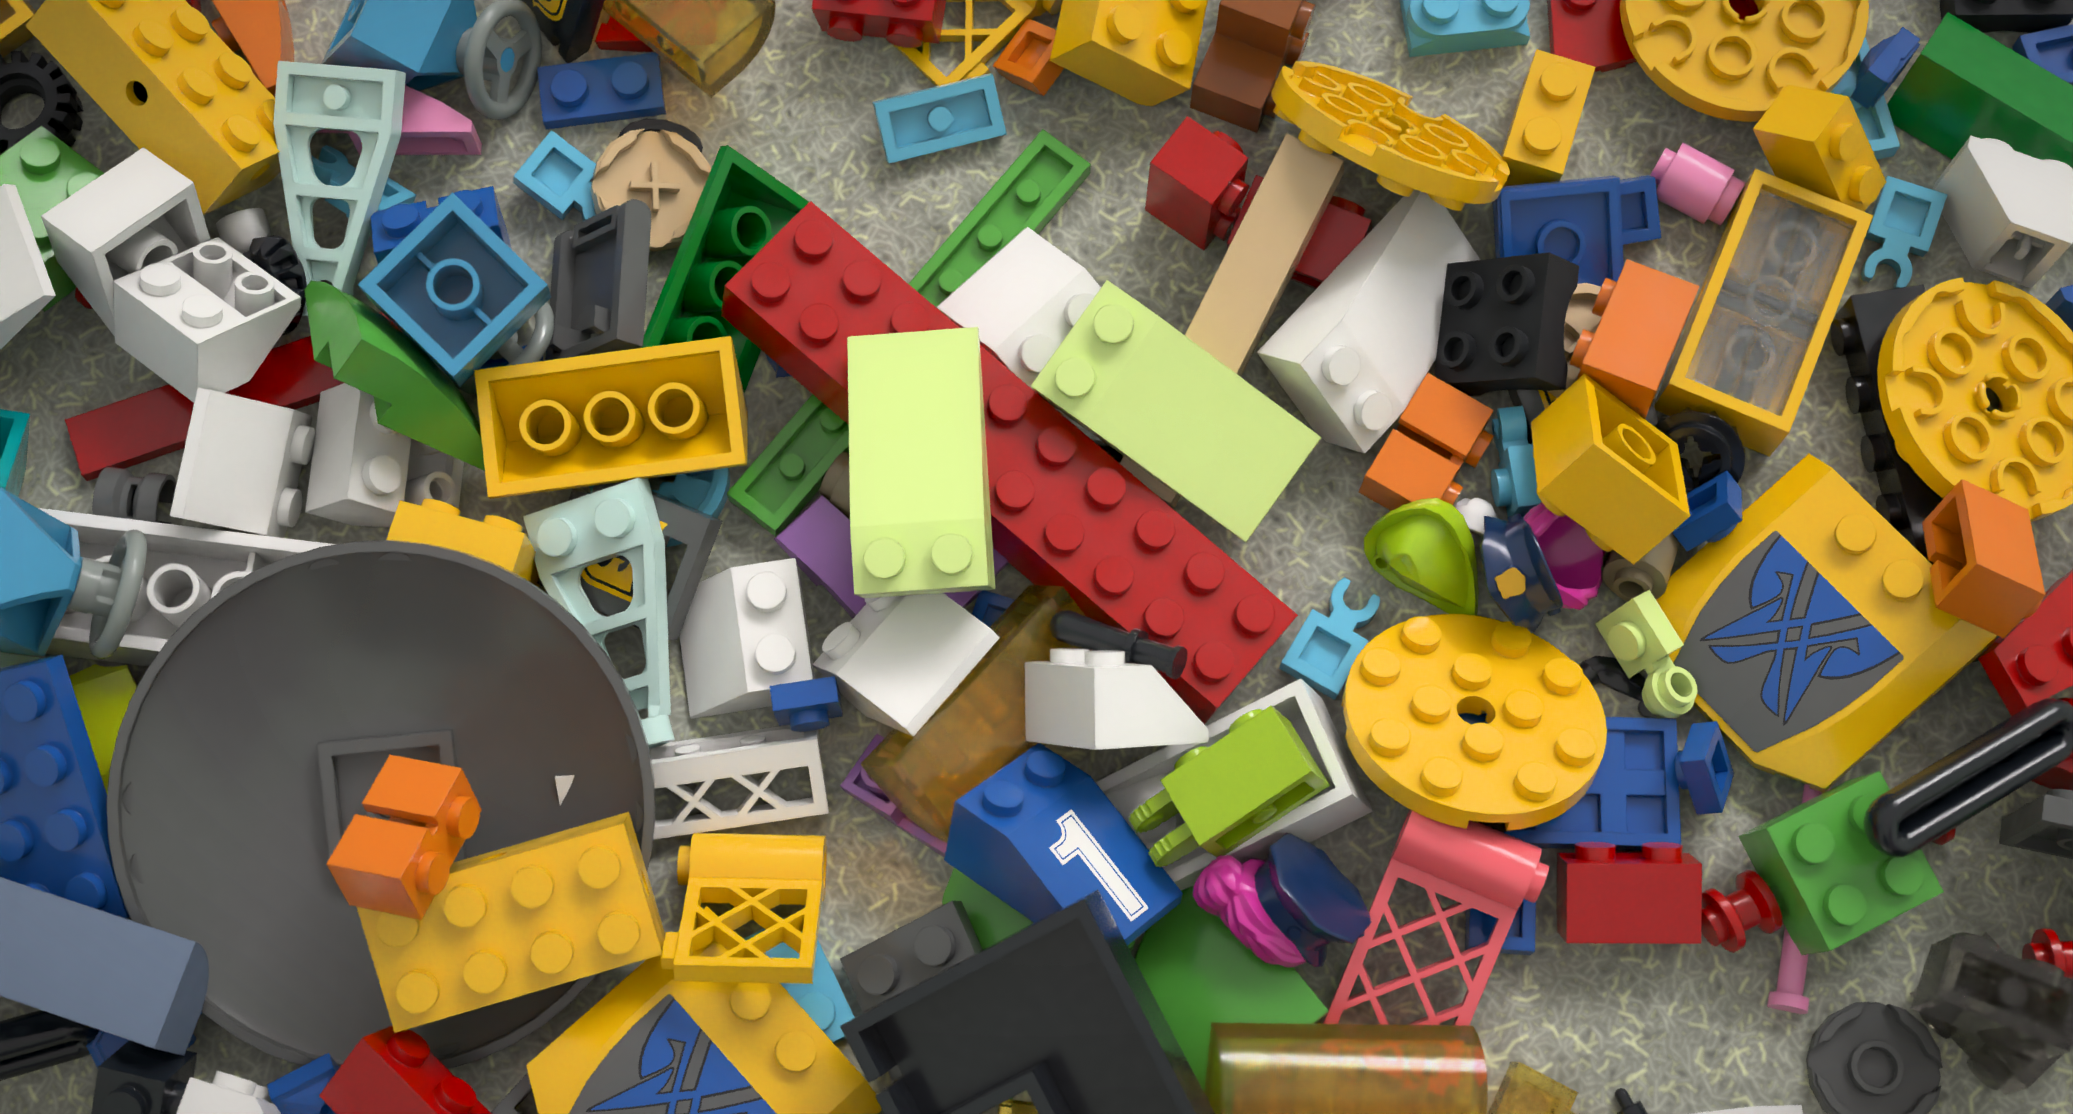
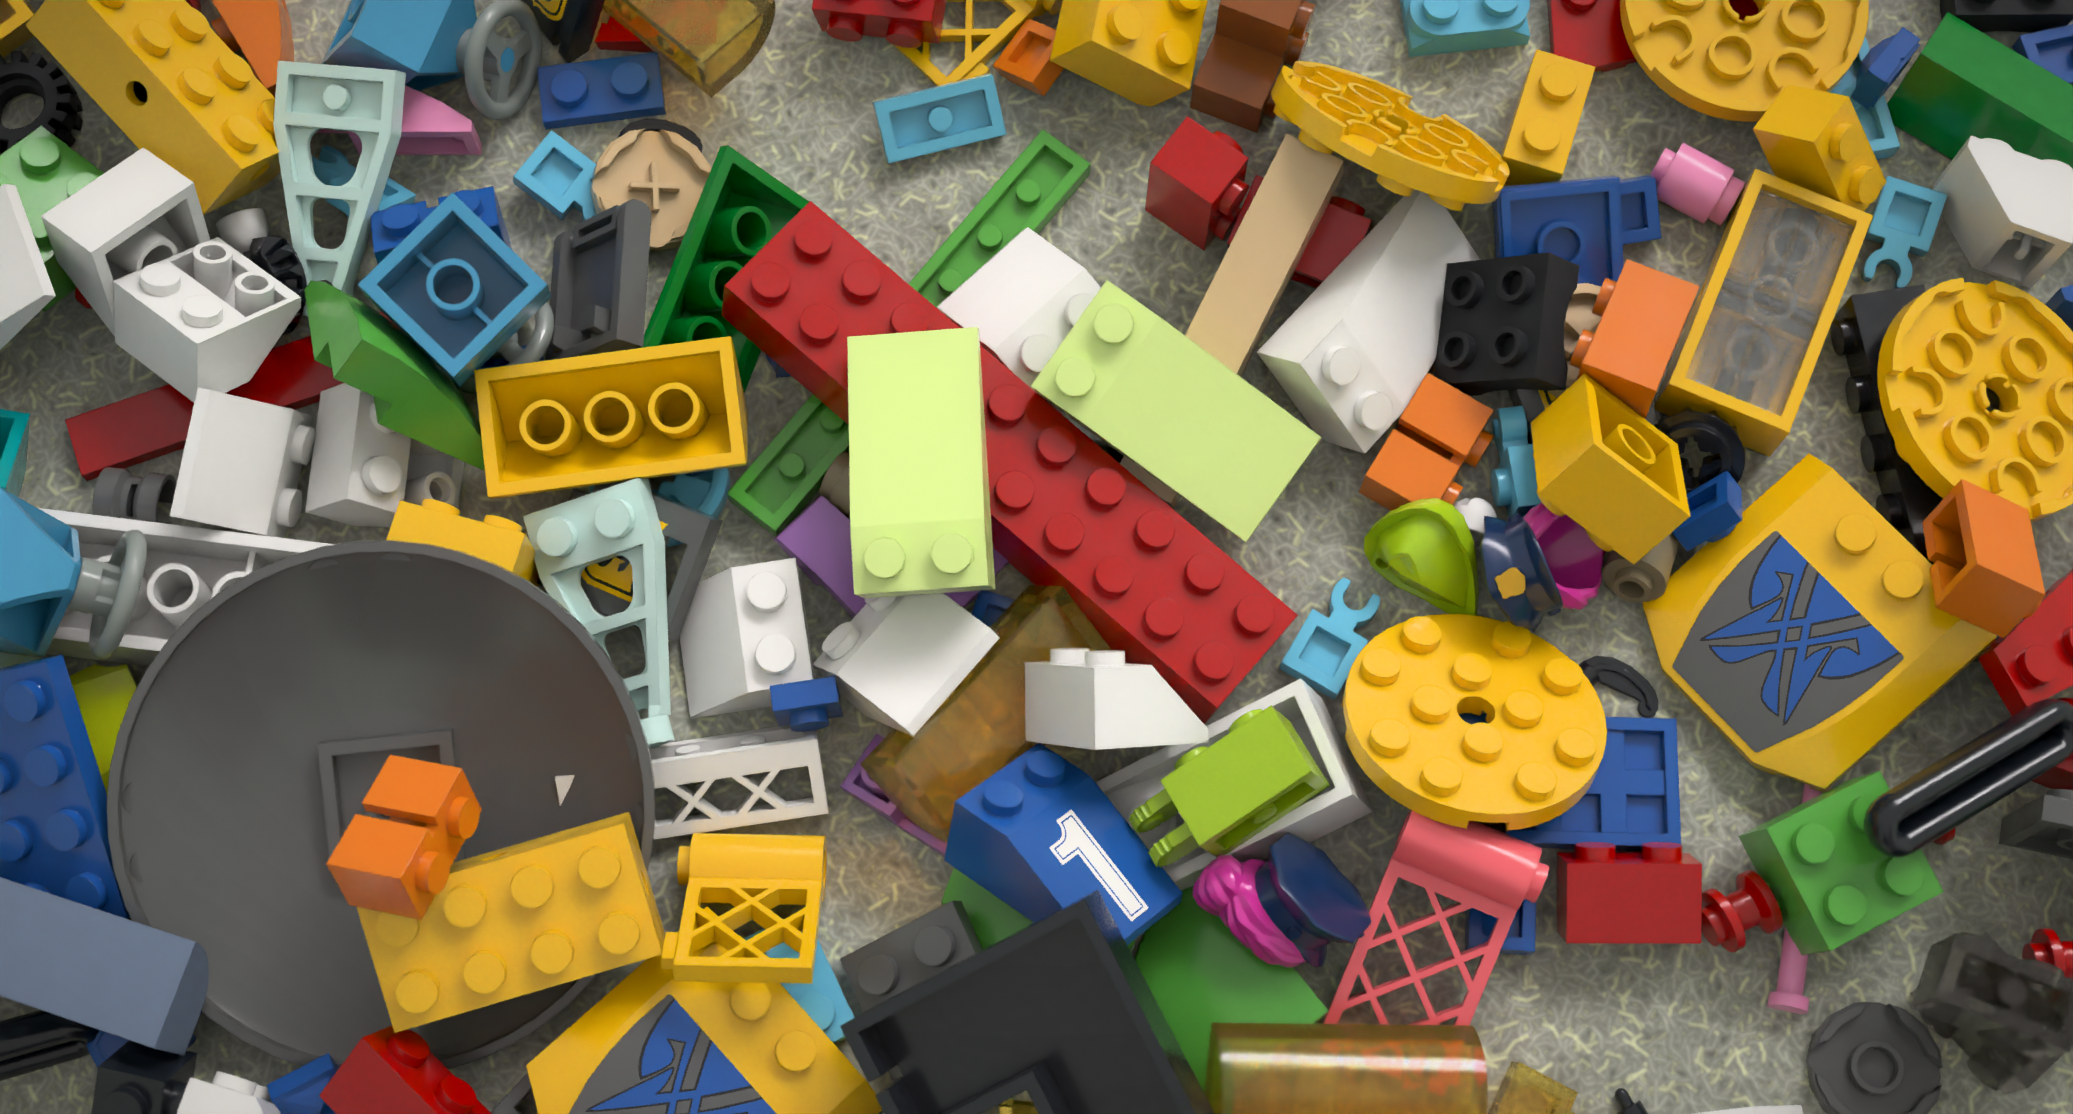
black piece [1050,610,1188,679] -> none
yellowish green plate [1595,590,1697,719] -> none
blue plate [1675,721,1734,815] -> none

